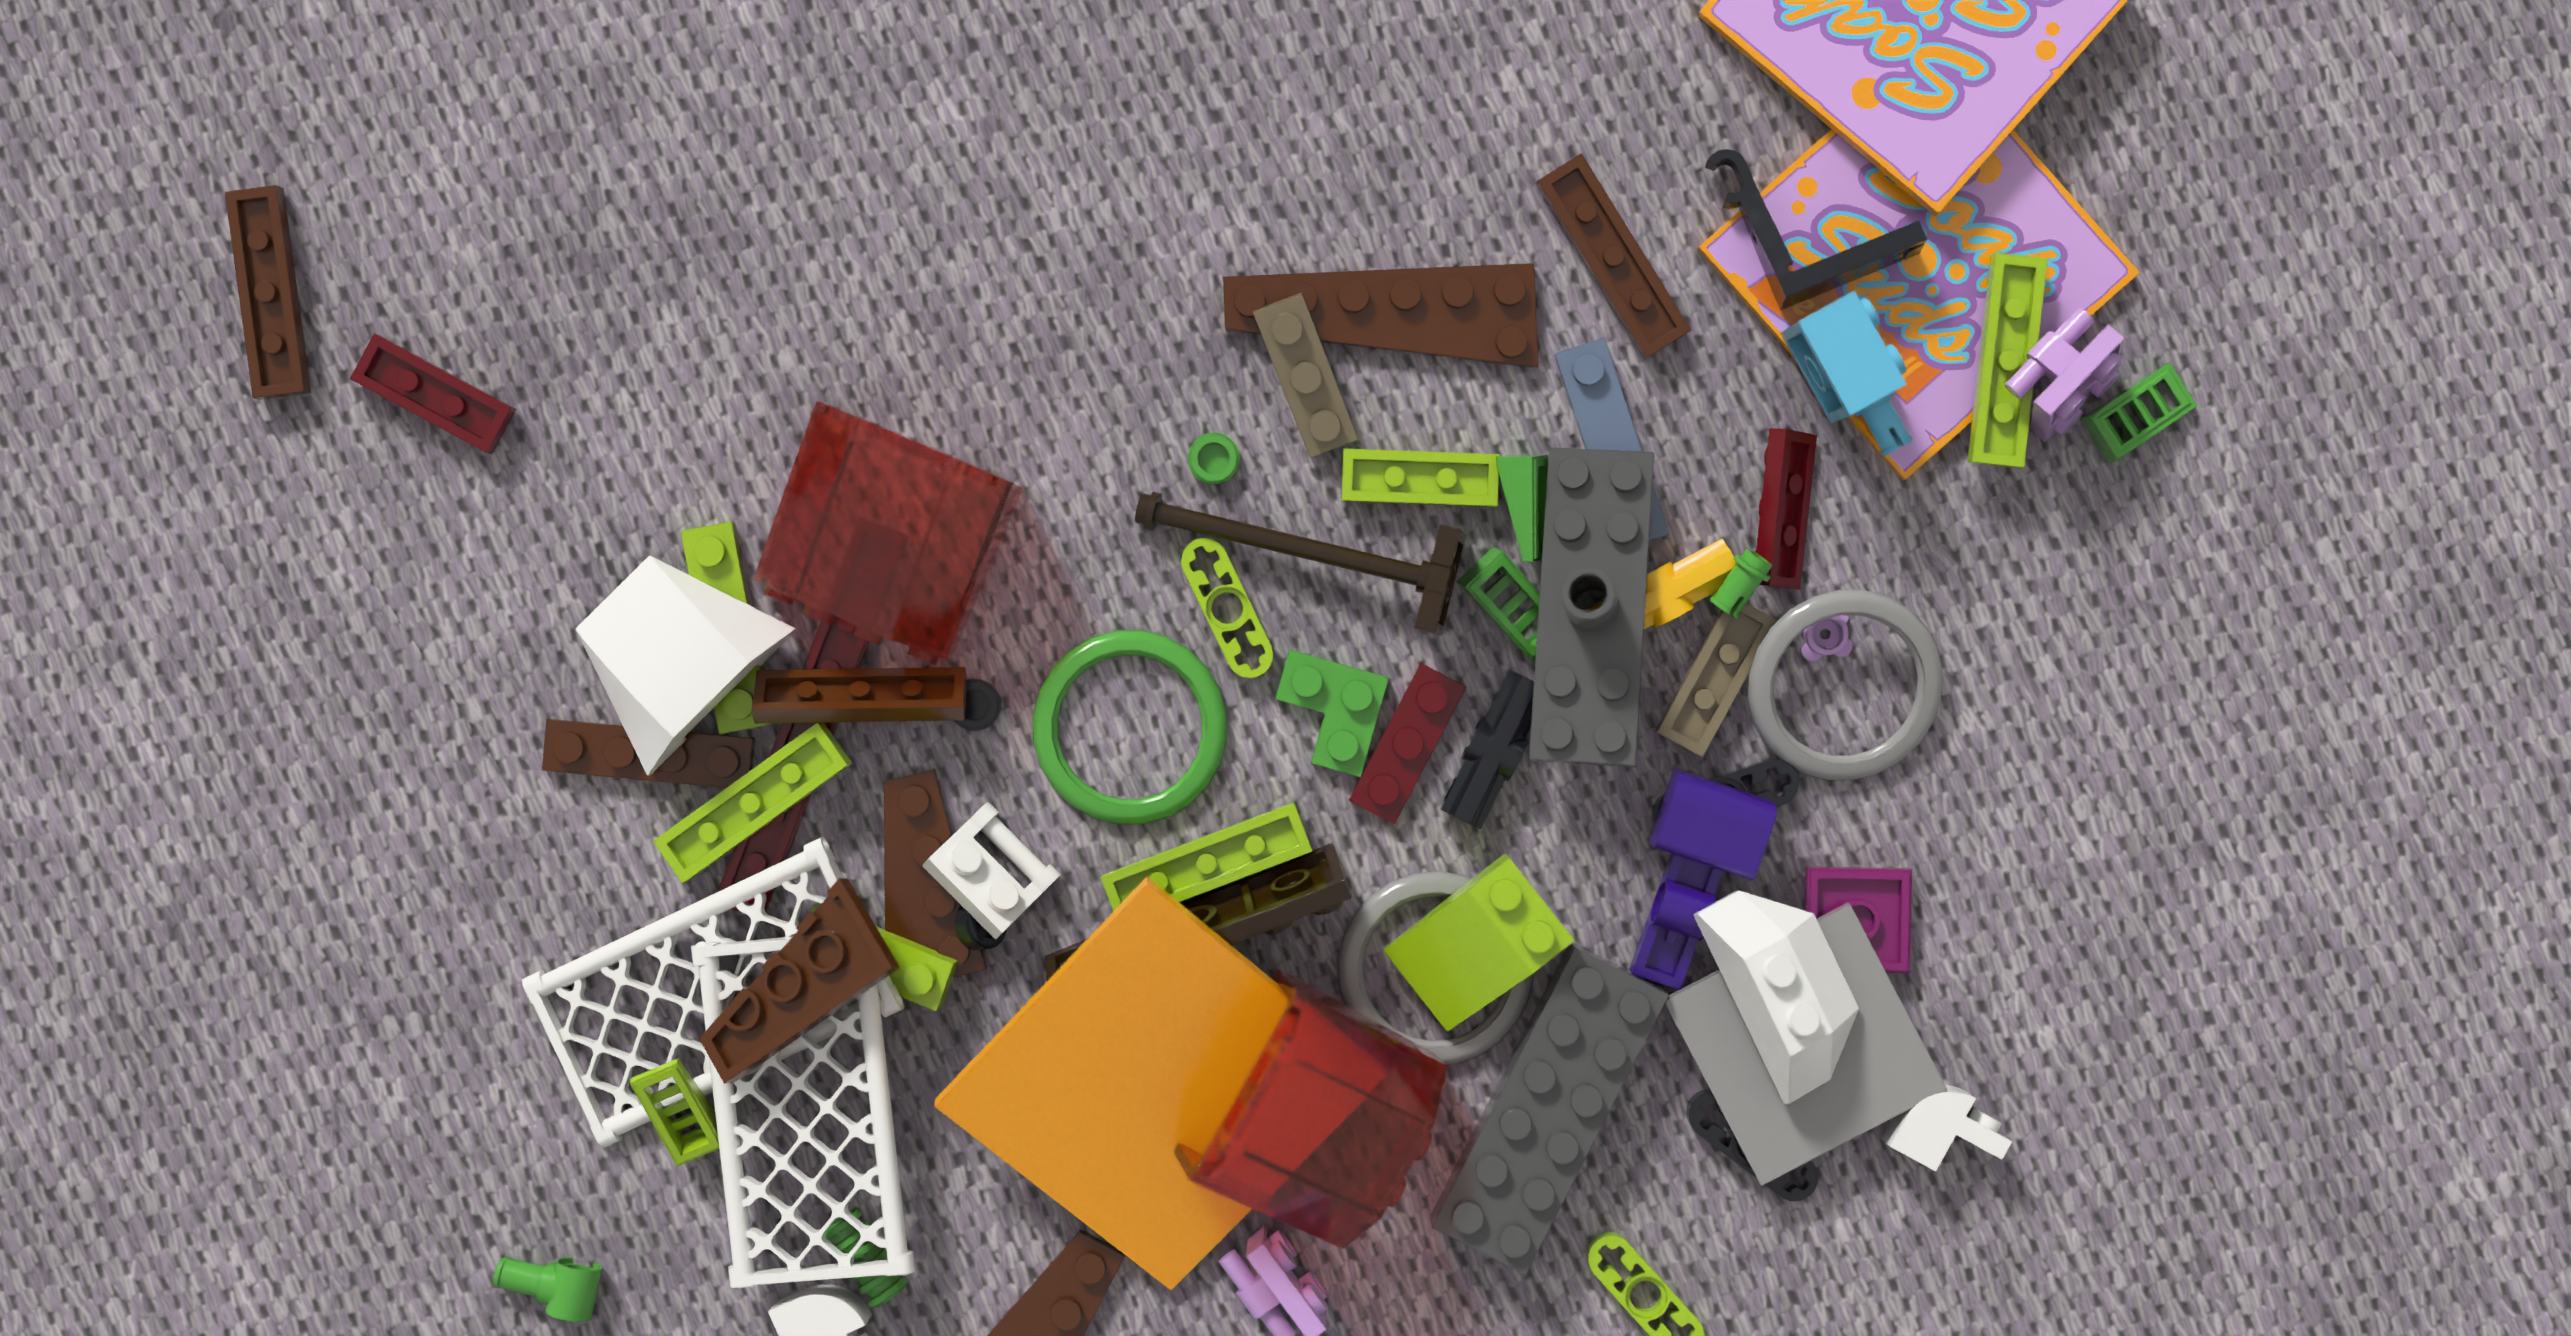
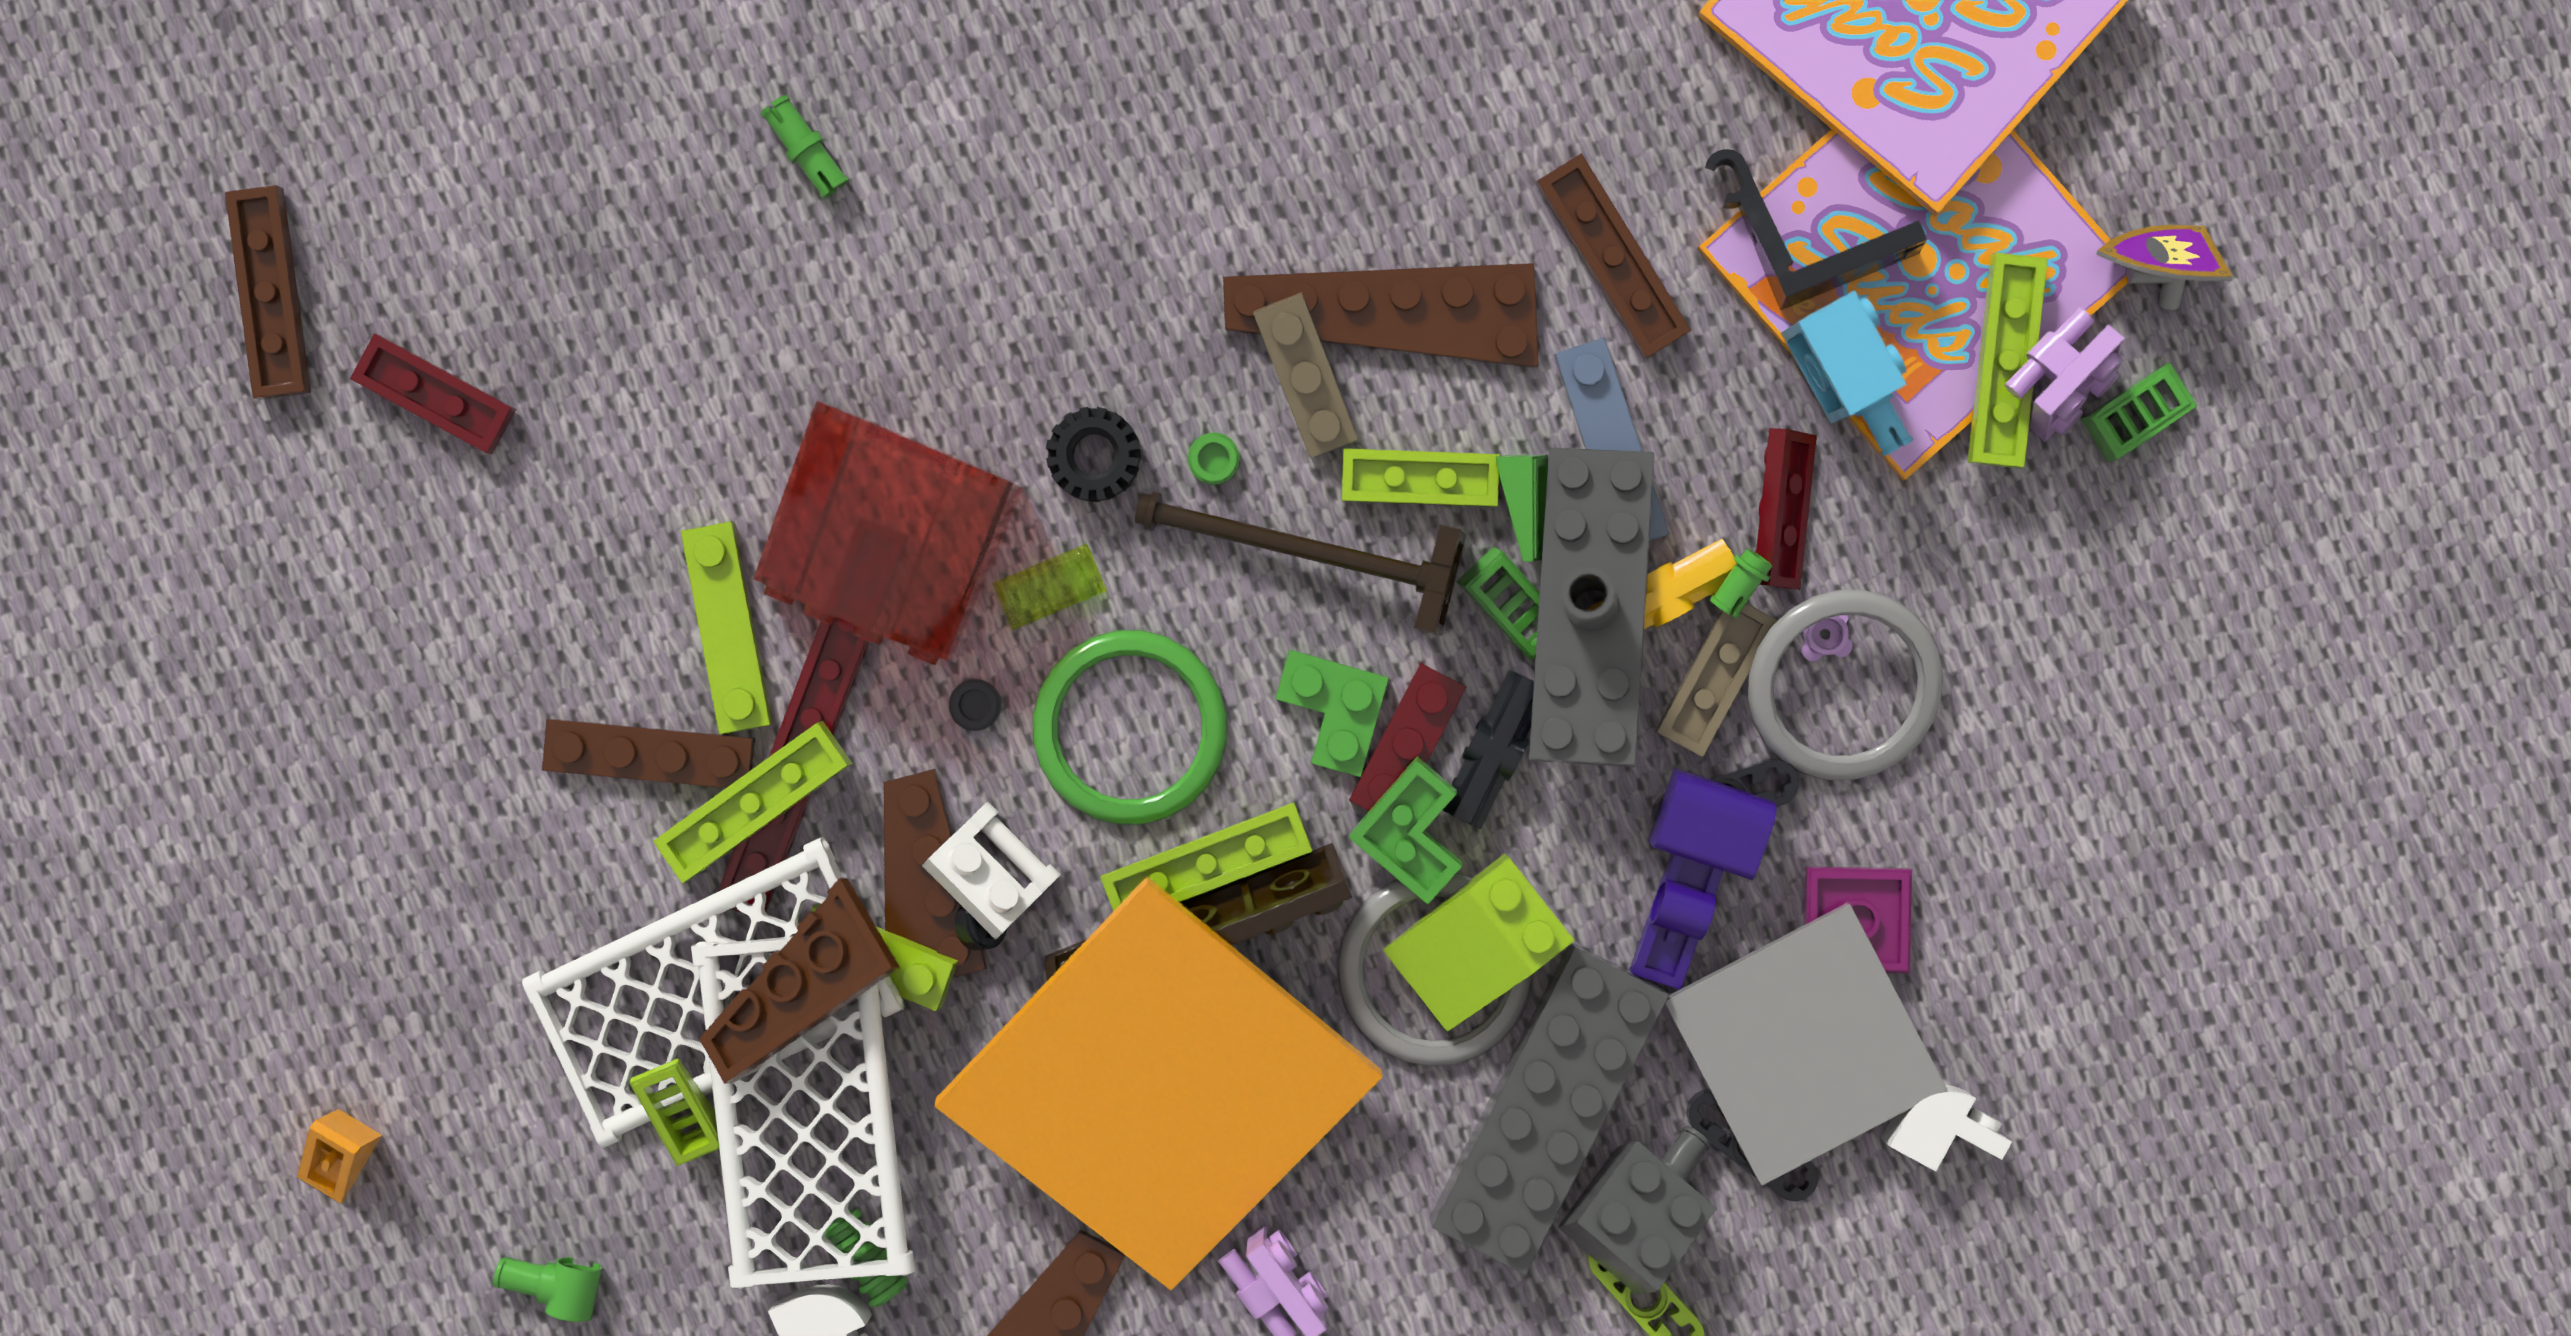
white wedge [576,556,797,776] -> none
reddish brown plate [752,667,967,724] -> none
clear red windscreen [1174,969,1447,1249] -> none
lime beam [1181,538,1273,678] -> none
white wedge [1693,891,1859,1104] -> none
none -> light orange slope [297,1109,382,1204]
none -> bright green pin [760,95,850,200]
none -> clear neon green tile [992,543,1107,631]
none -> black tyre [1046,407,1141,502]
none -> bright green plate [1348,756,1462,904]
none -> dark grey brick [1558,1126,1717,1295]
none -> shield [2097,225,2233,310]

